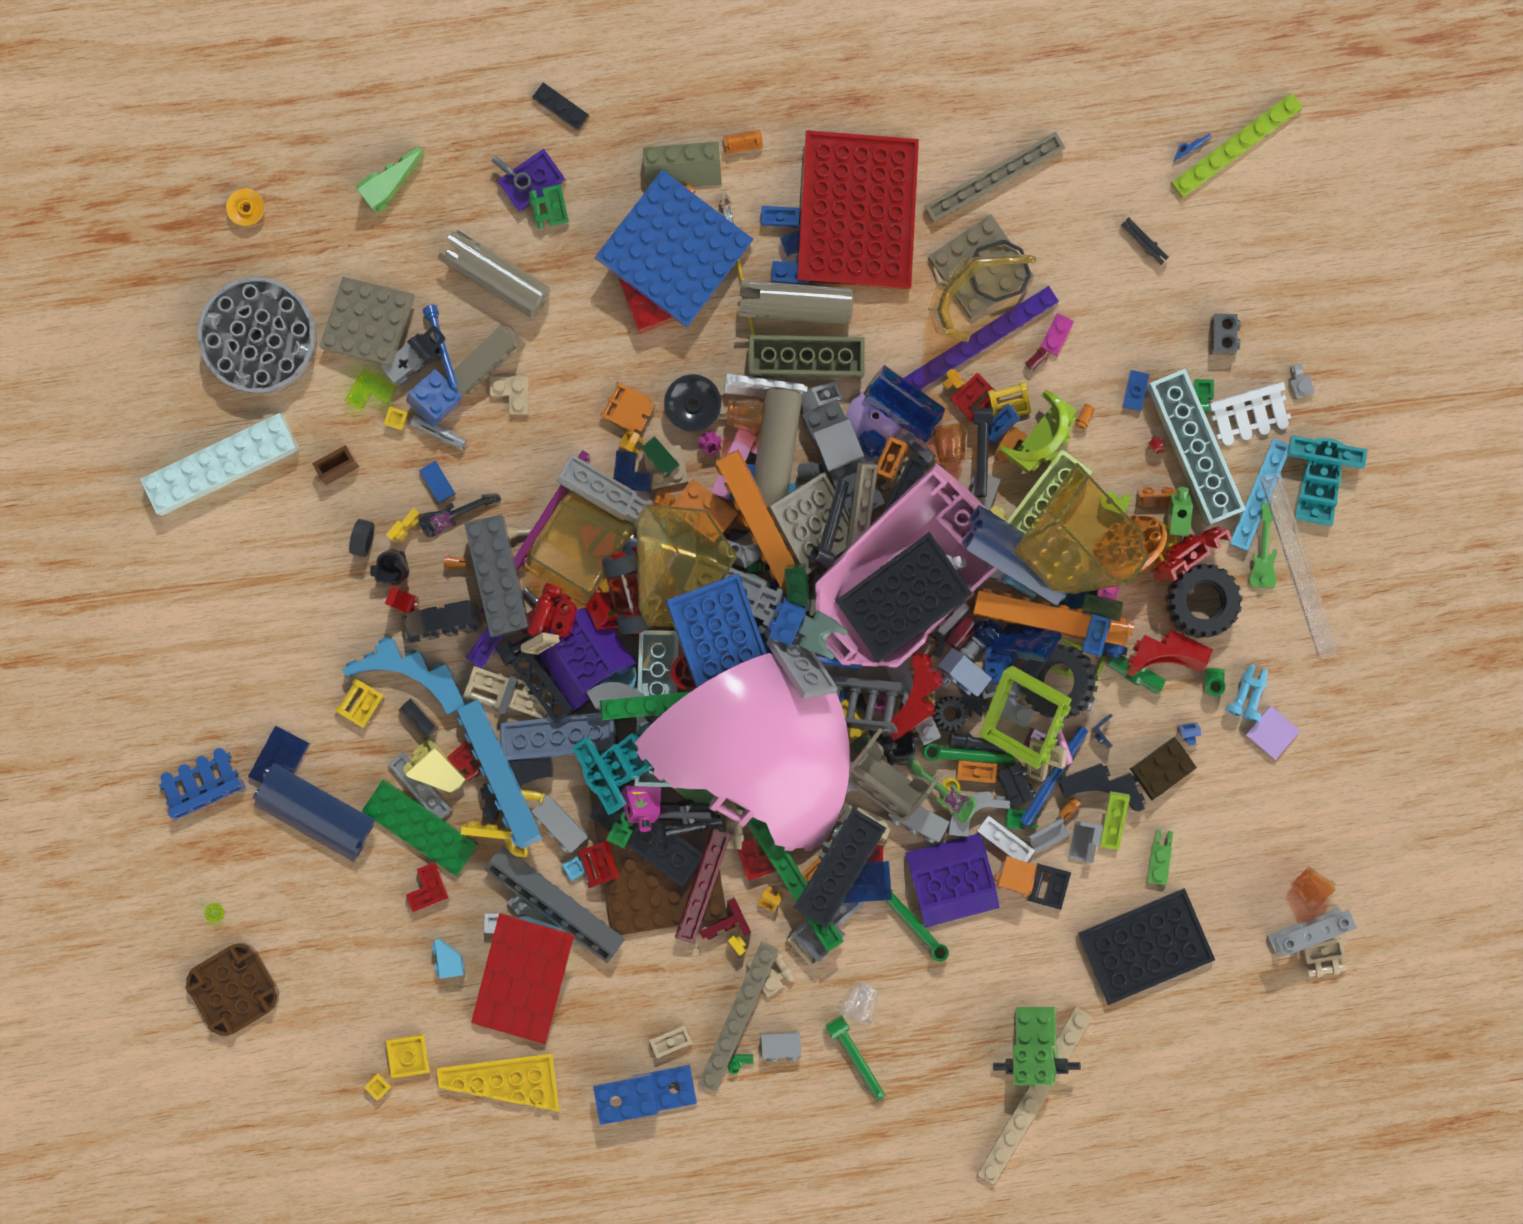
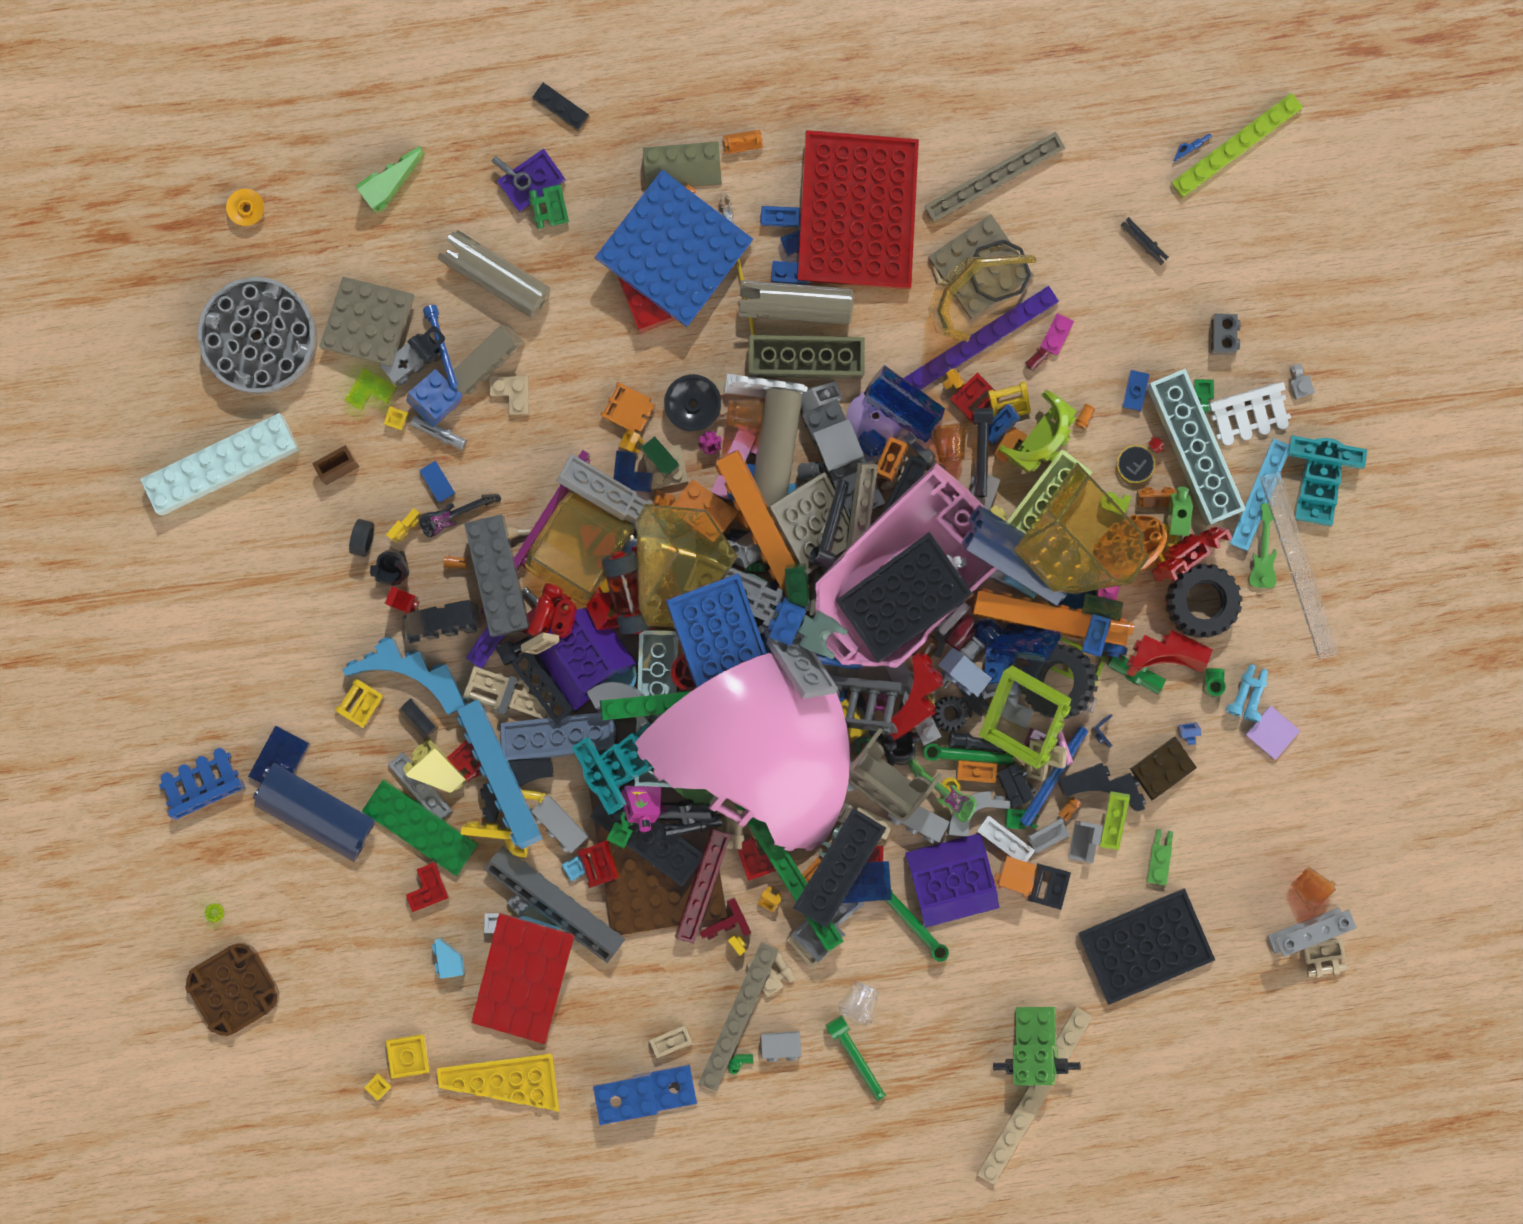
none -> black tile [1117,445,1155,483]

